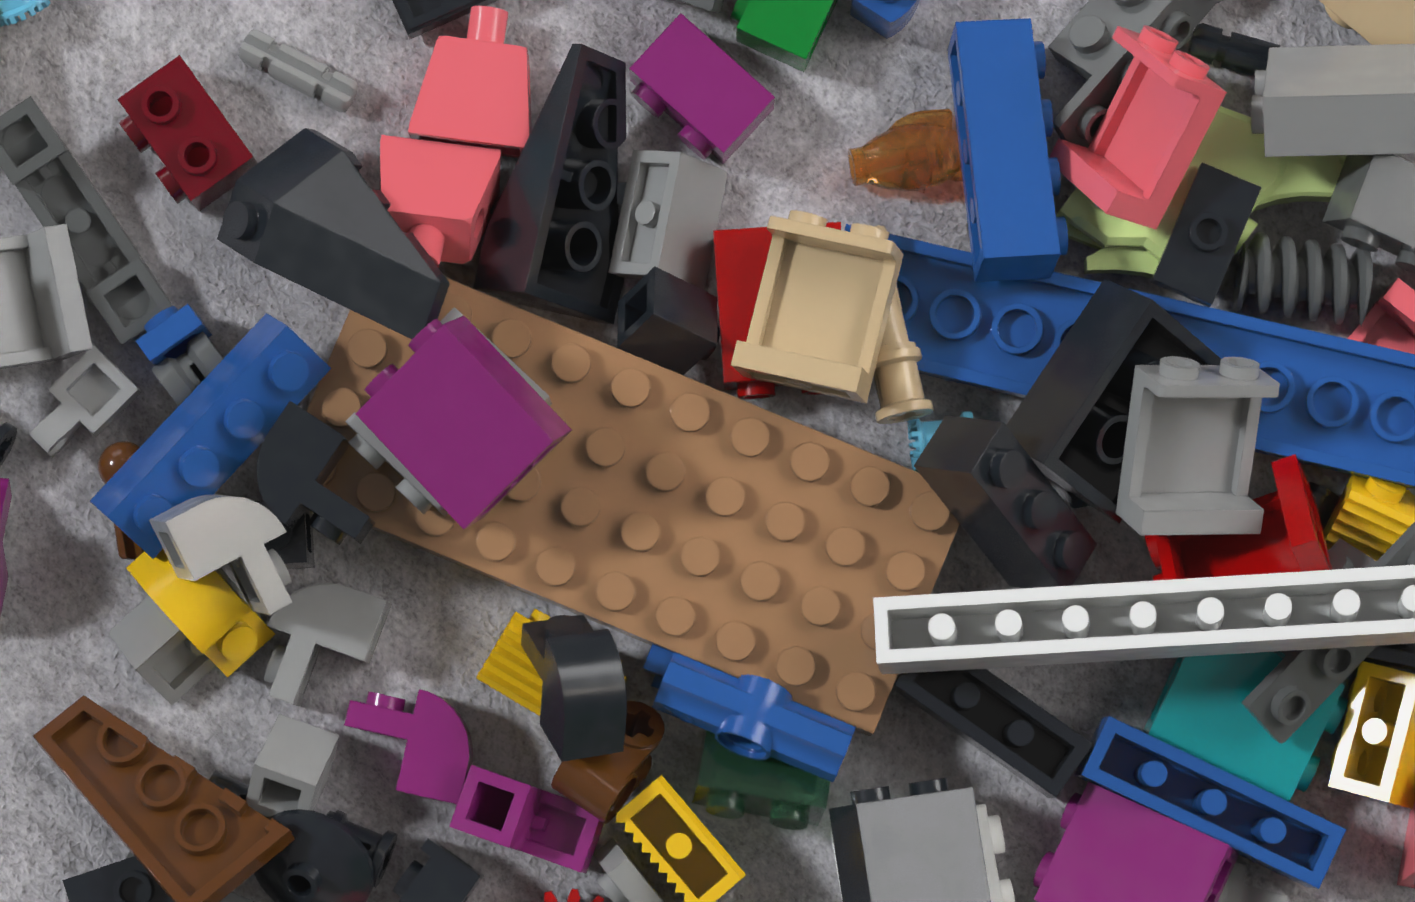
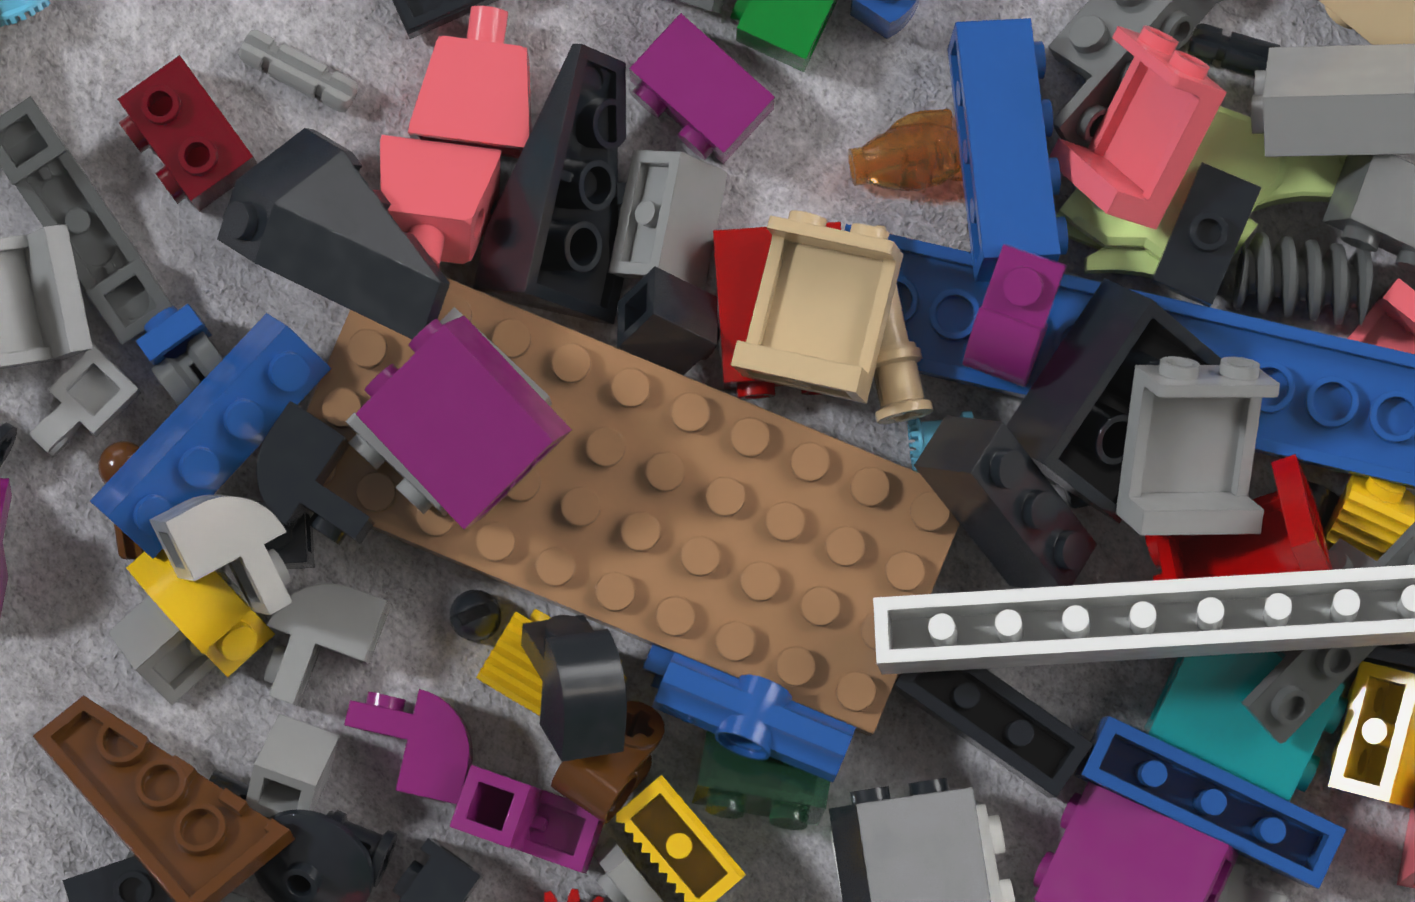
none -> black hinge [450,590,502,642]
none -> magenta brick [963,244,1067,387]

